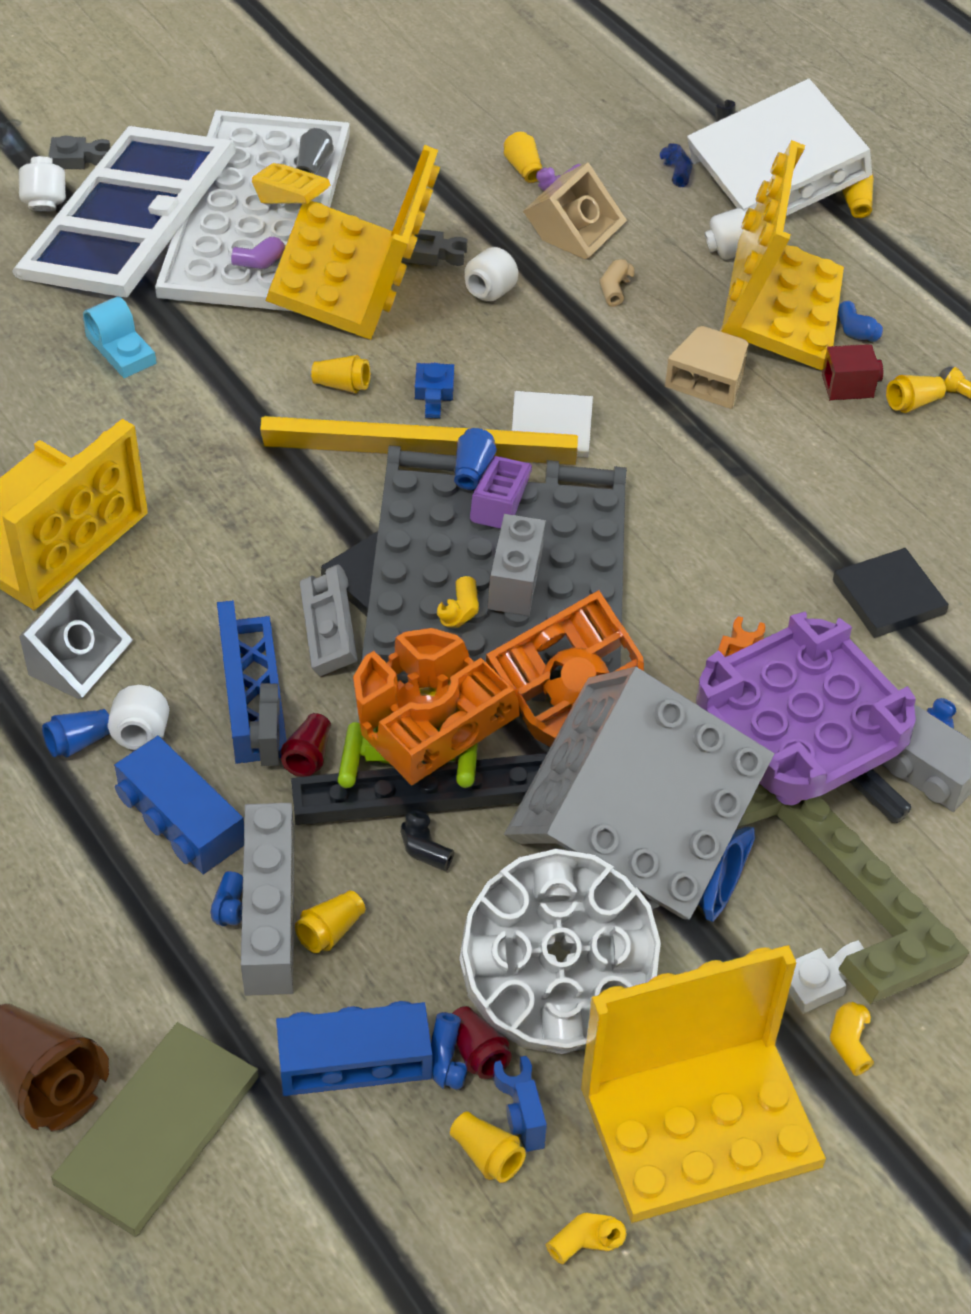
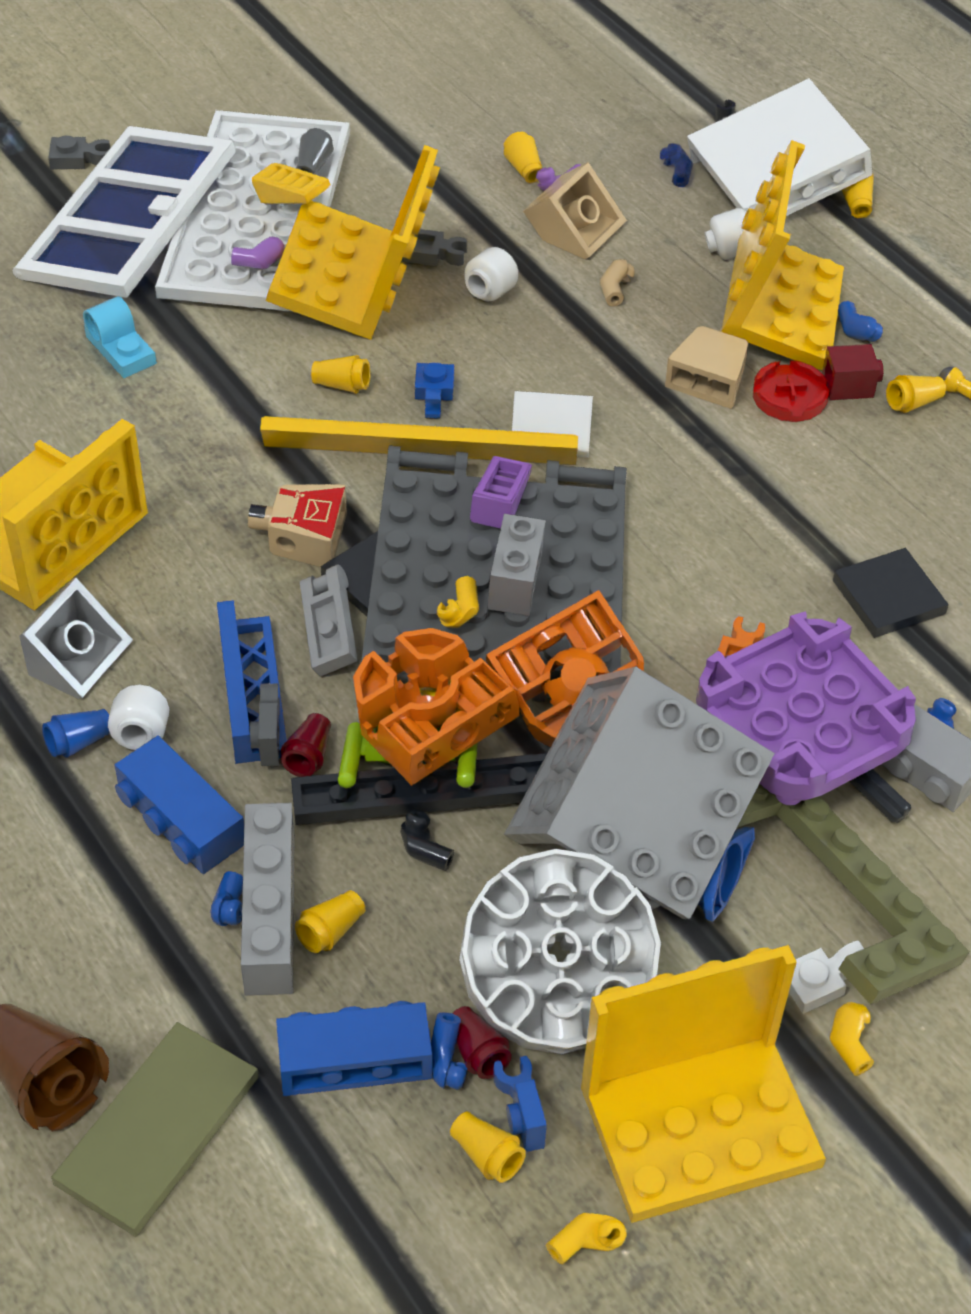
white head [19,157,65,212] -> none
blue cone [454,428,496,490] -> none
none -> tan torso [248,484,347,567]
none -> red tile [752,360,829,422]

